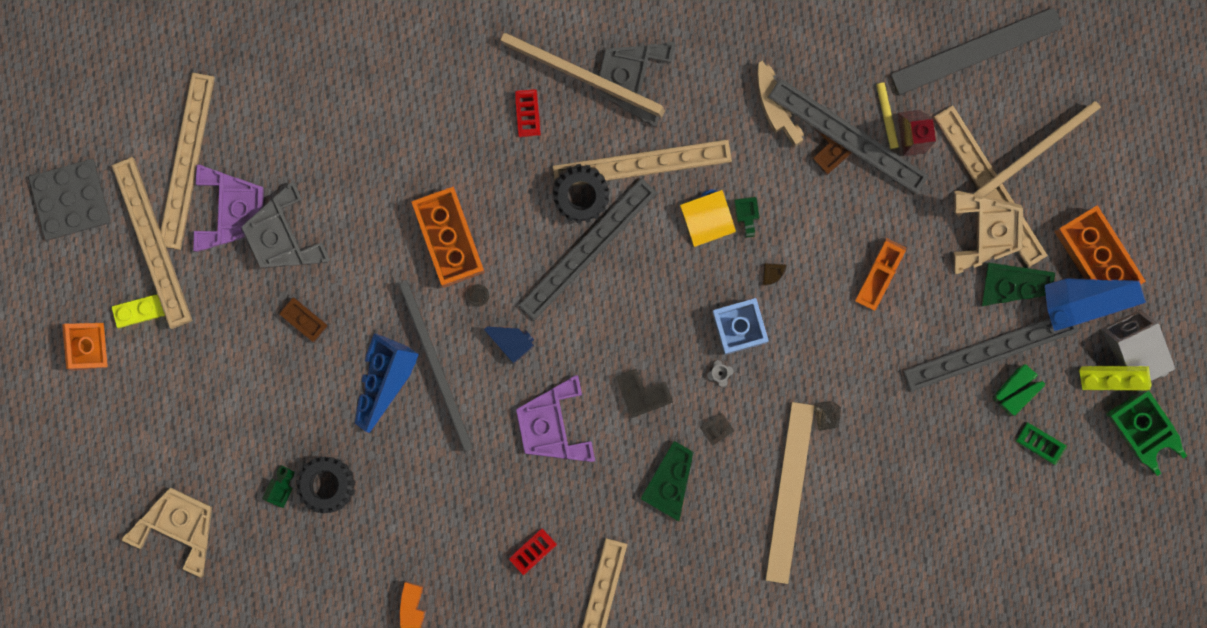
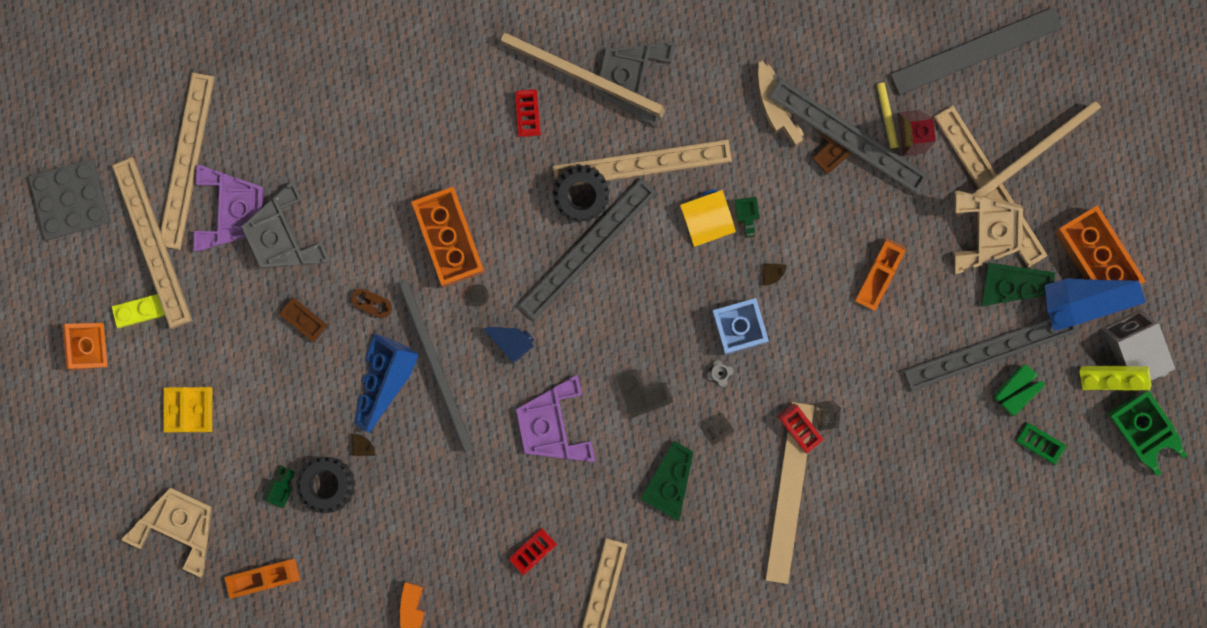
none -> yellow slope [164,387,213,433]
none -> orange slope [224,559,300,599]
none -> reddish brown beam [352,289,393,319]
none -> dark brown tile [352,434,375,456]
none -> red slope [777,403,824,454]

